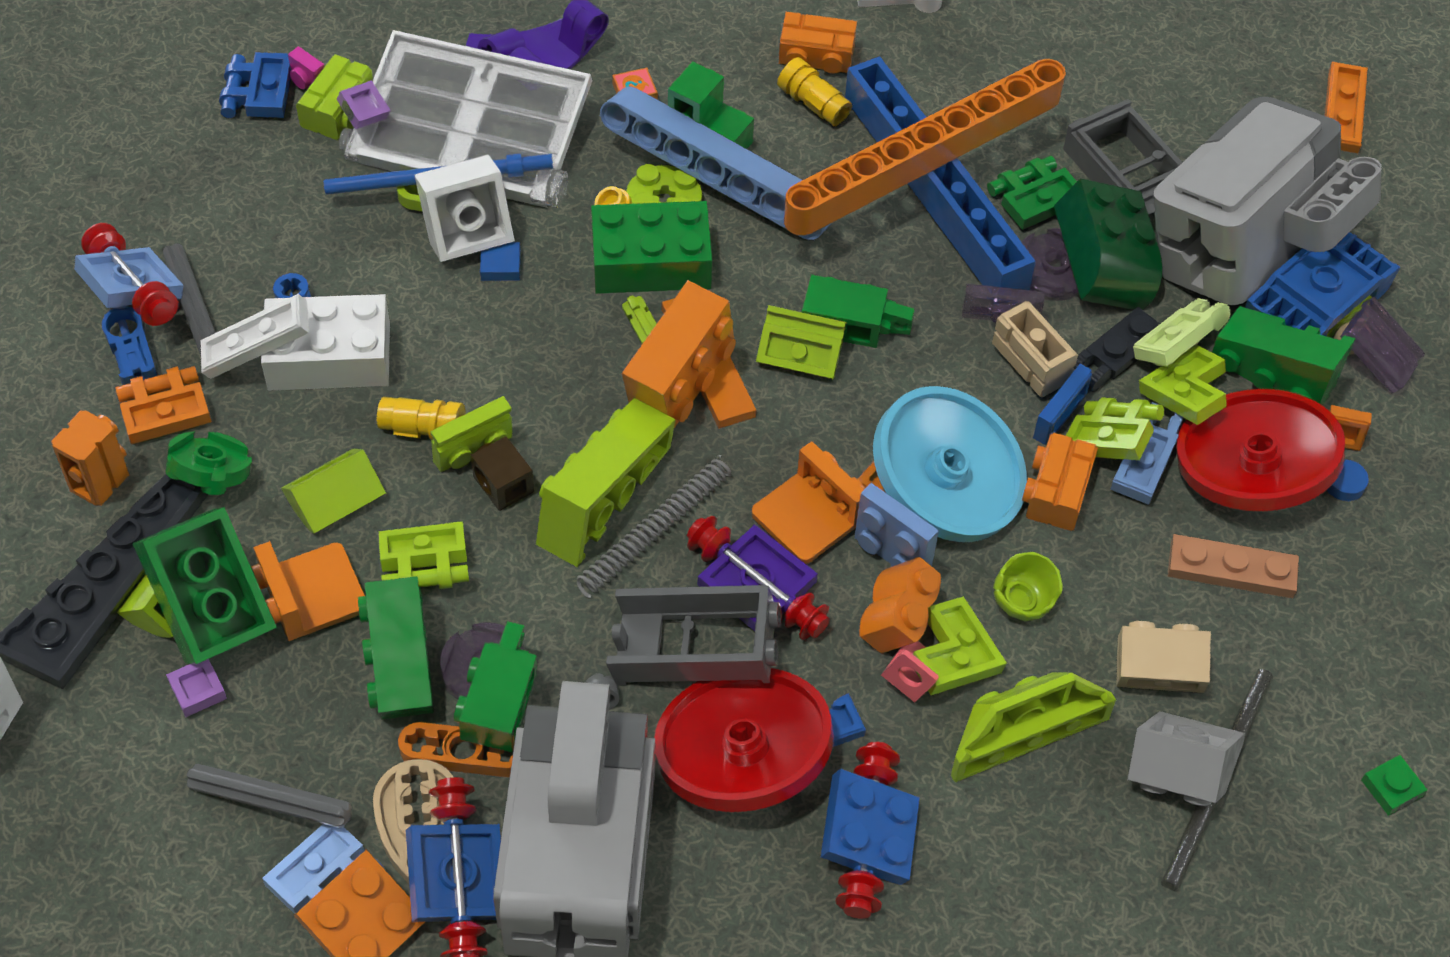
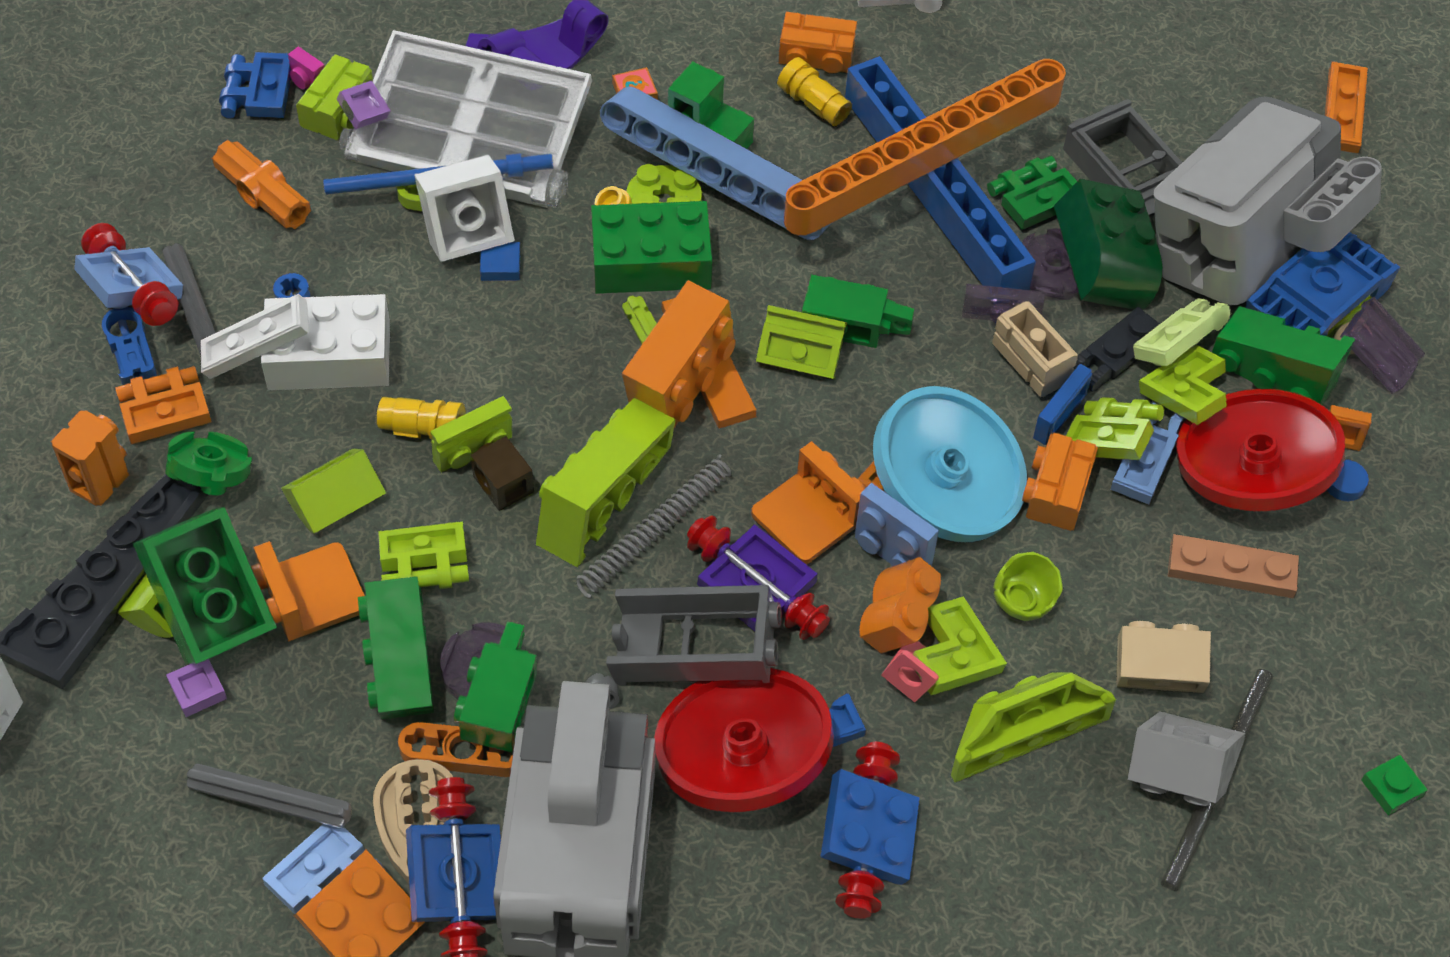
none -> orange piece [212,140,311,229]

